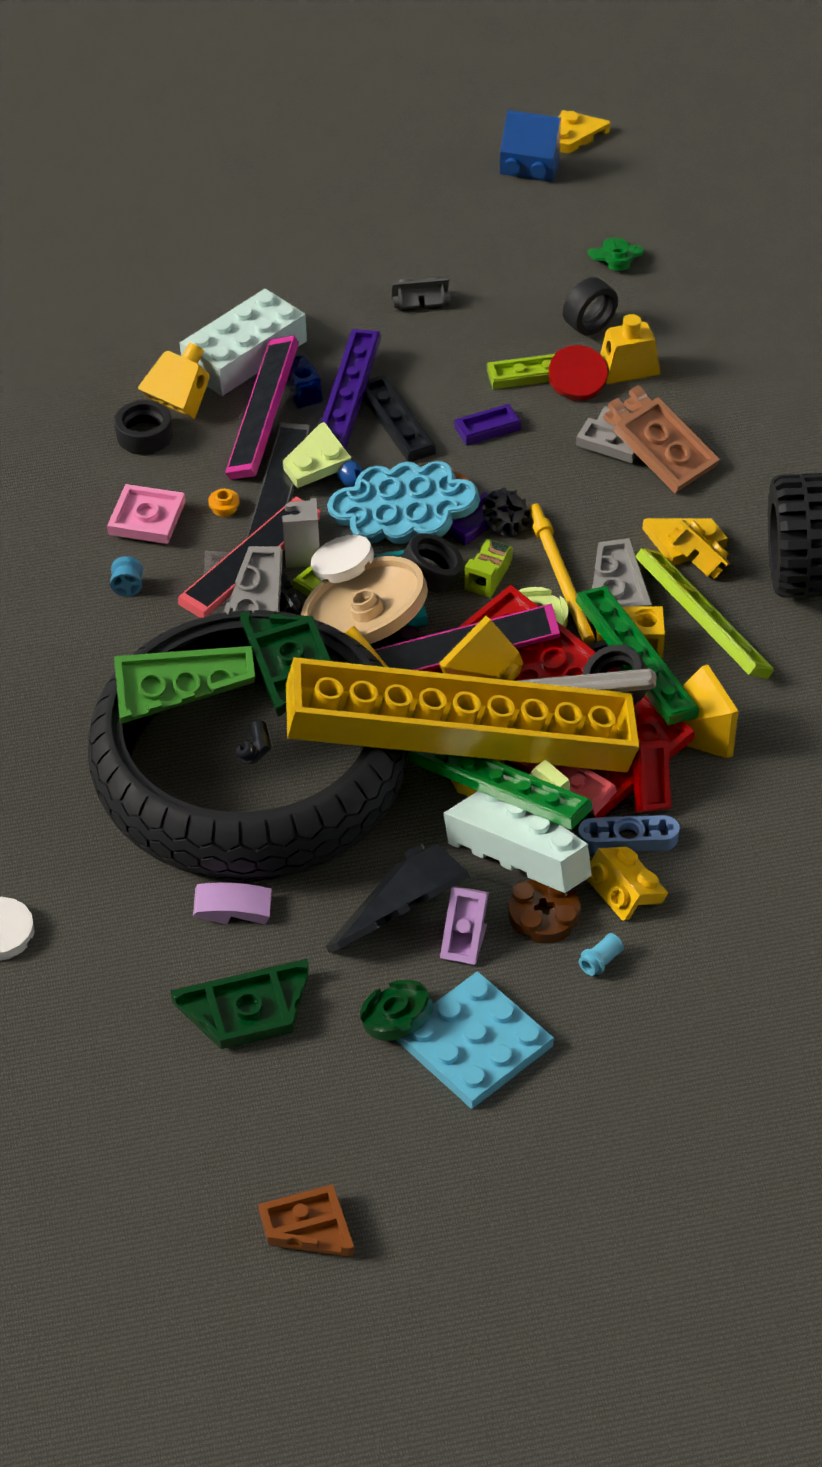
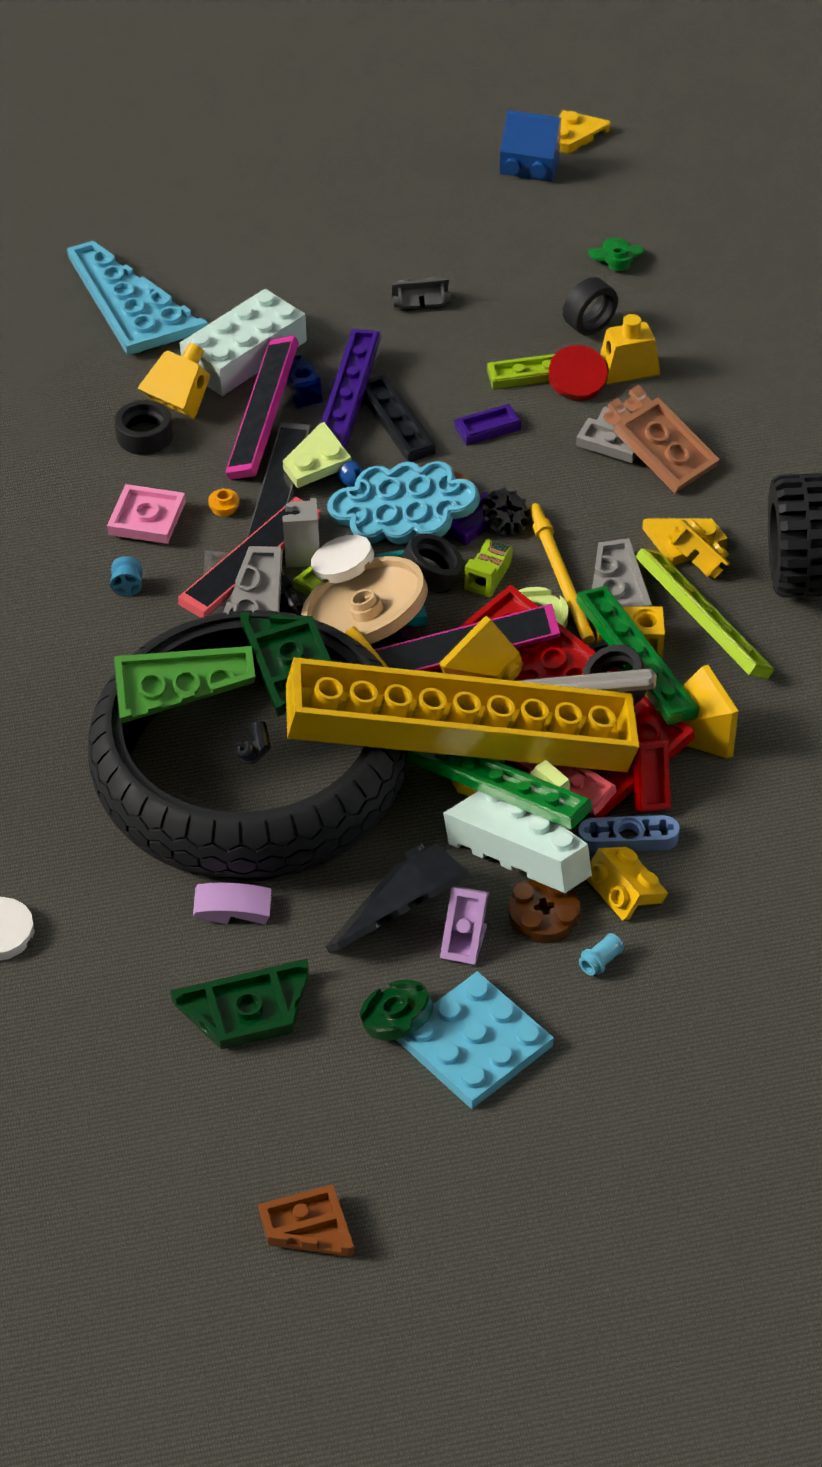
none -> medium azure wing [67,241,208,355]

